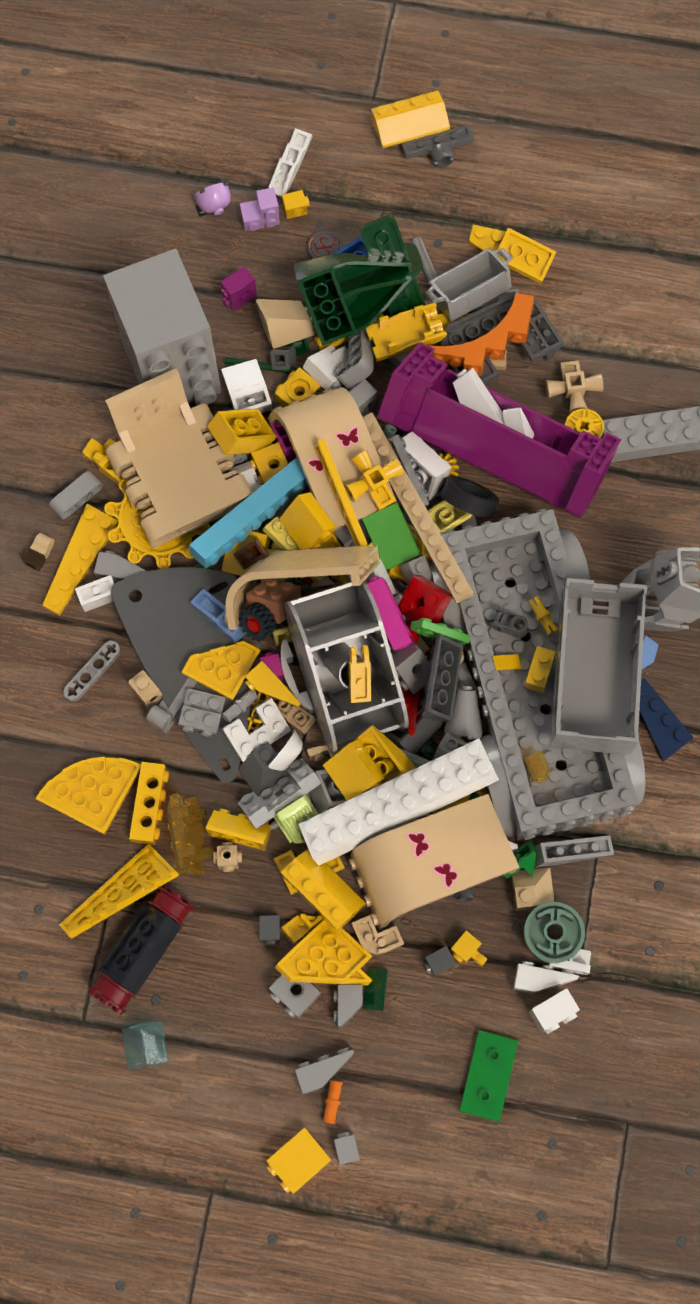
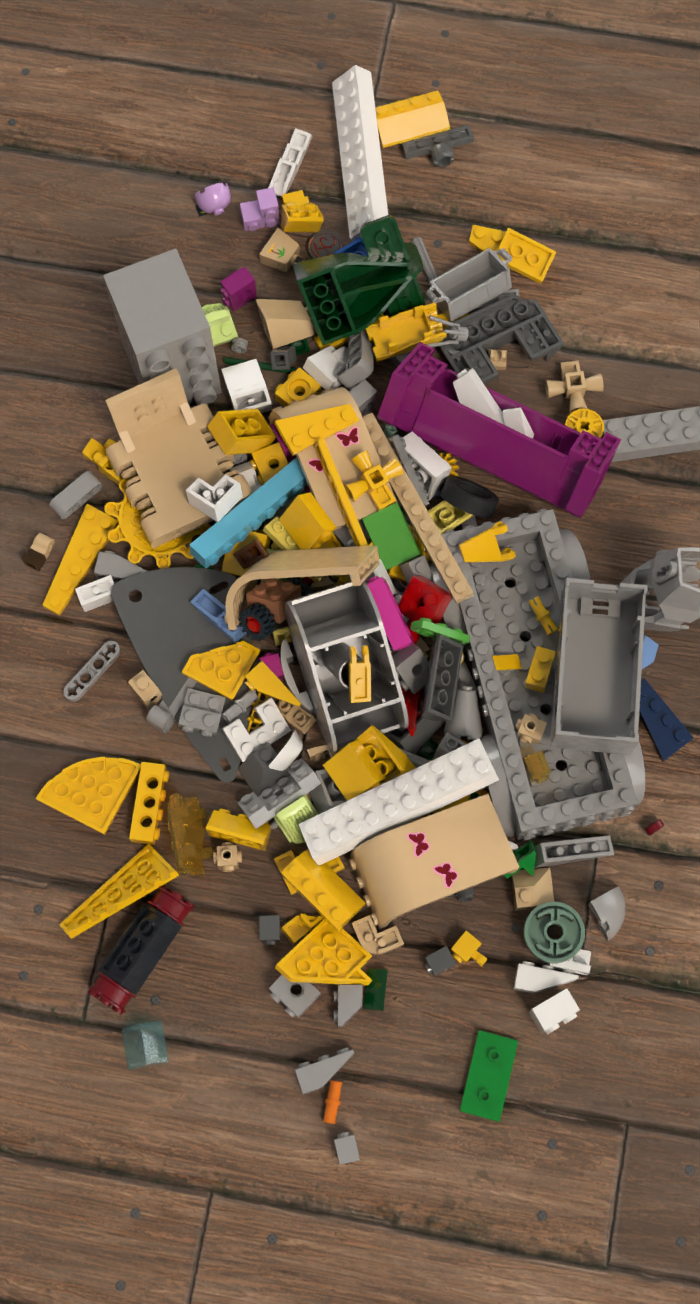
yellow brick [267,1128,332,1194] -> none
orange arch [430,293,534,376] -> none
dark grey piece [489,607,528,638] -> none
none -> white brick [186,474,243,522]
none -> yellowish green piece [202,303,238,347]
none -> light grey bush [231,338,248,353]
none -> tan torso [259,228,305,272]
none -> yellow wing [274,404,359,456]
none -> yellow slope [280,203,324,232]
none -> white brick [332,65,388,240]
none -> light grey plant [426,316,468,347]
none -> yellow flag [458,521,516,562]
none -> tan brick [515,714,547,745]
none -> light grey brick [588,886,626,942]
none -> dark red tile [644,819,664,836]

